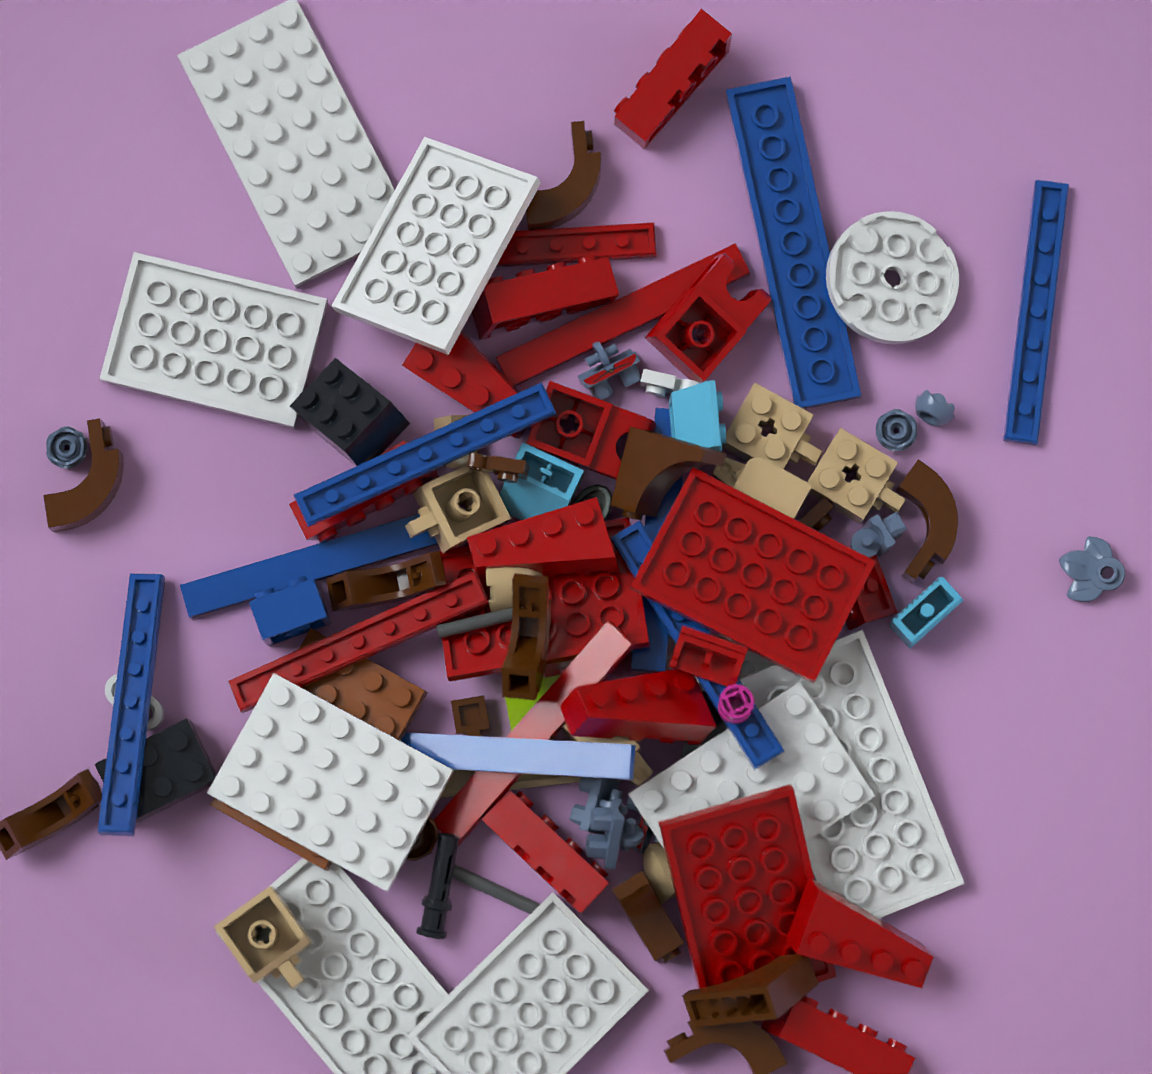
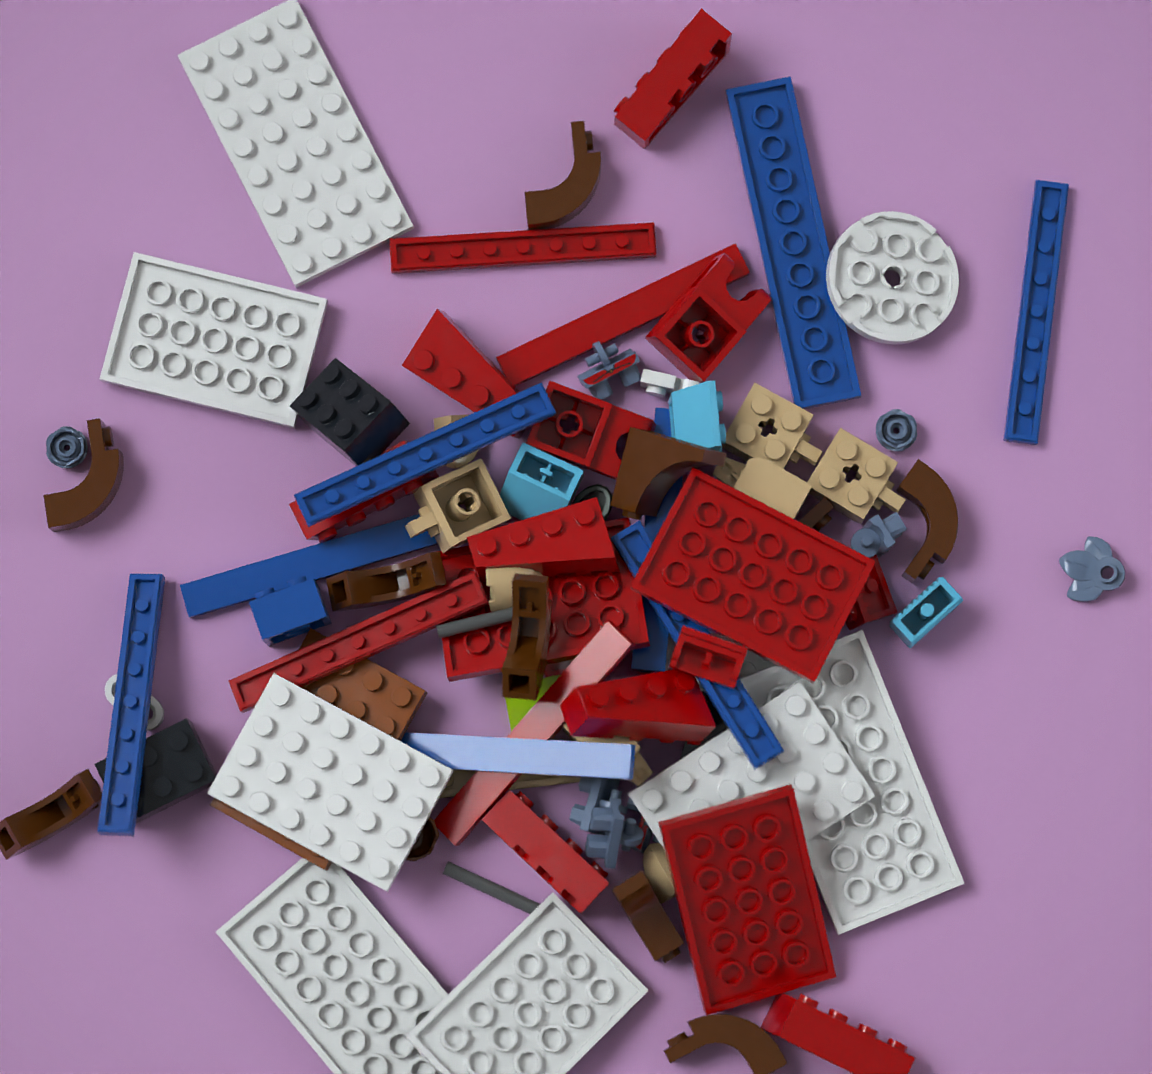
tan hinge [213,886,313,988] -> none
white plate [332,137,541,355] -> none
black pin [416,833,460,939] -> none
reddish brown plate [451,695,490,736] -> none
reddish brown plate [467,453,529,483] -> none
red wedge [472,255,619,340] -> none
reddish brown arch [682,954,818,1027] -> none
dark pink wheel [718,684,754,724] -> none
red wedge [786,877,934,988] -> none
sand blue plate [915,390,955,427] -> none

